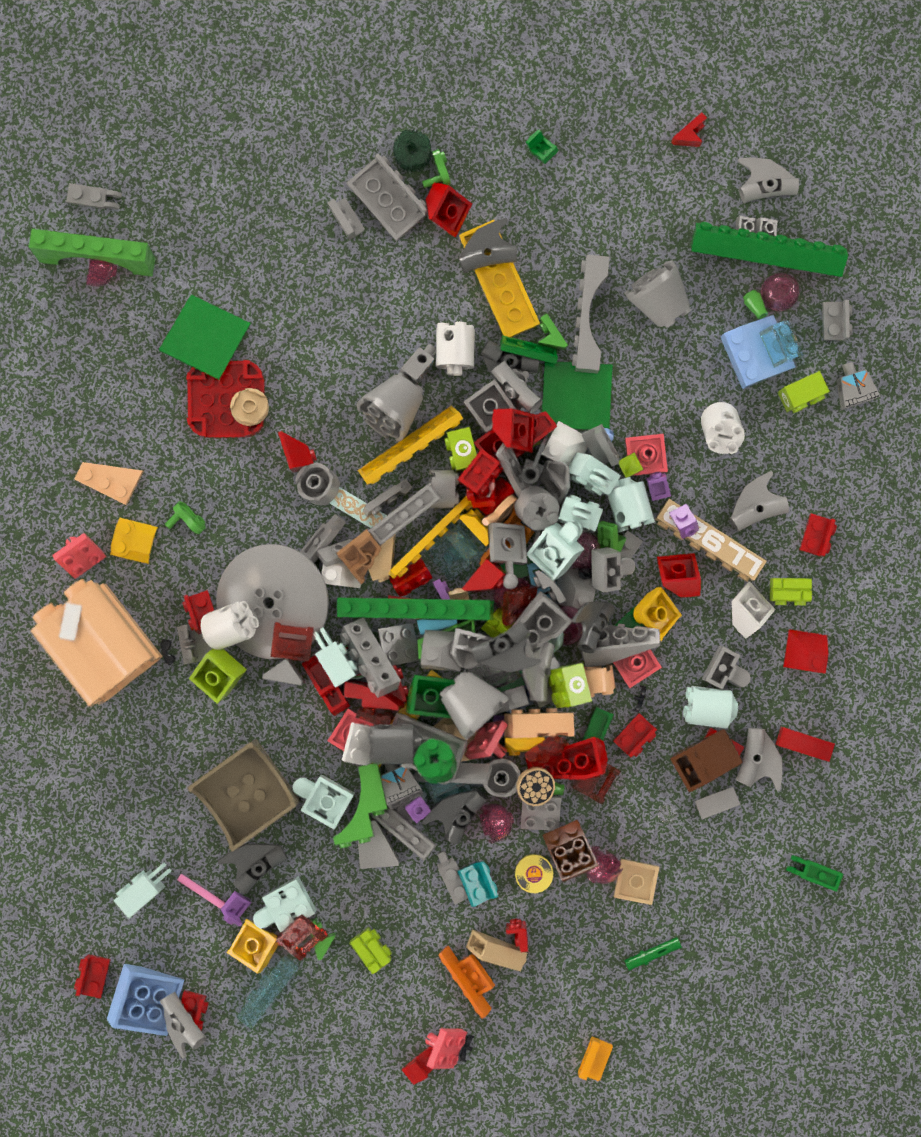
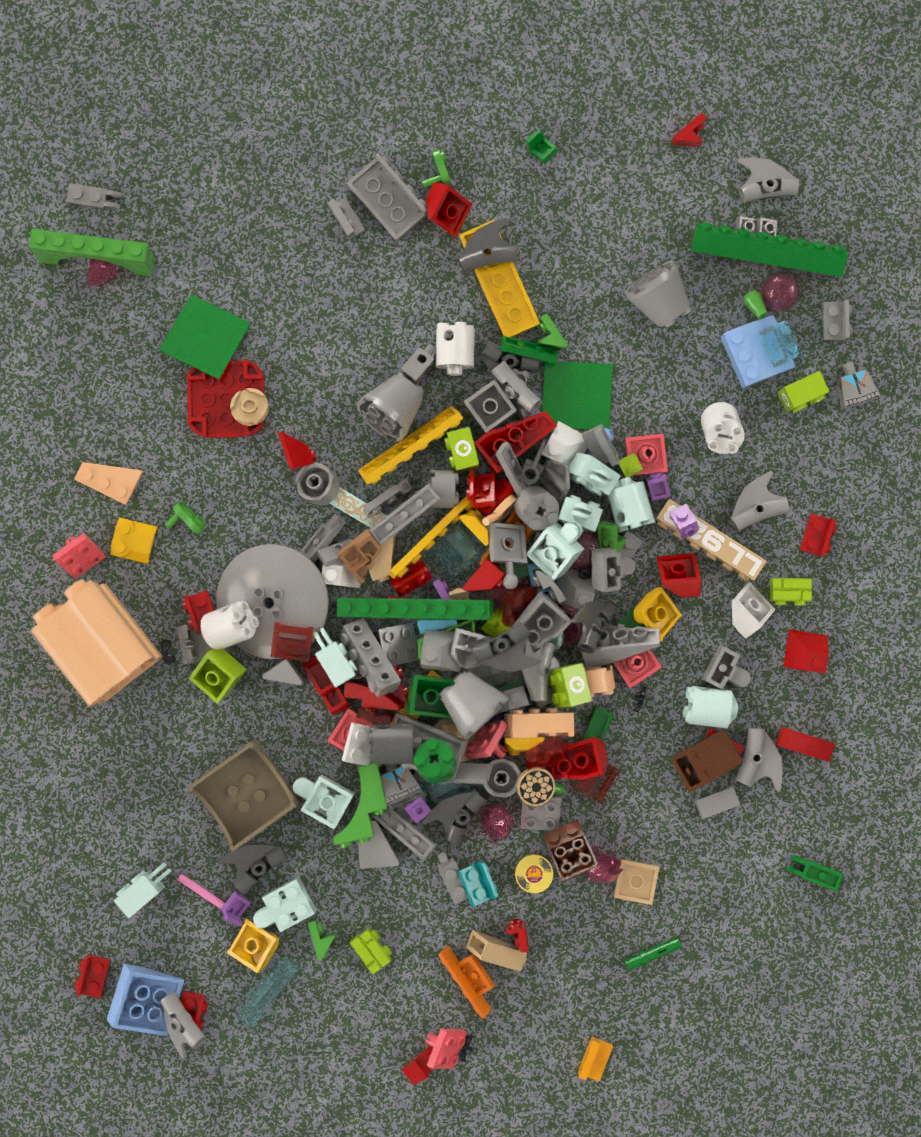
white sticker [59,603,82,641] -> none
clear red plate [276,914,328,960] -> none
clear green brick [393,129,432,173] -> none
red bracket [458,449,502,496] -> none
red slope [492,408,535,453] -> none
light grey arch [572,255,610,374] -> none
red bracket [613,713,657,758] -> none

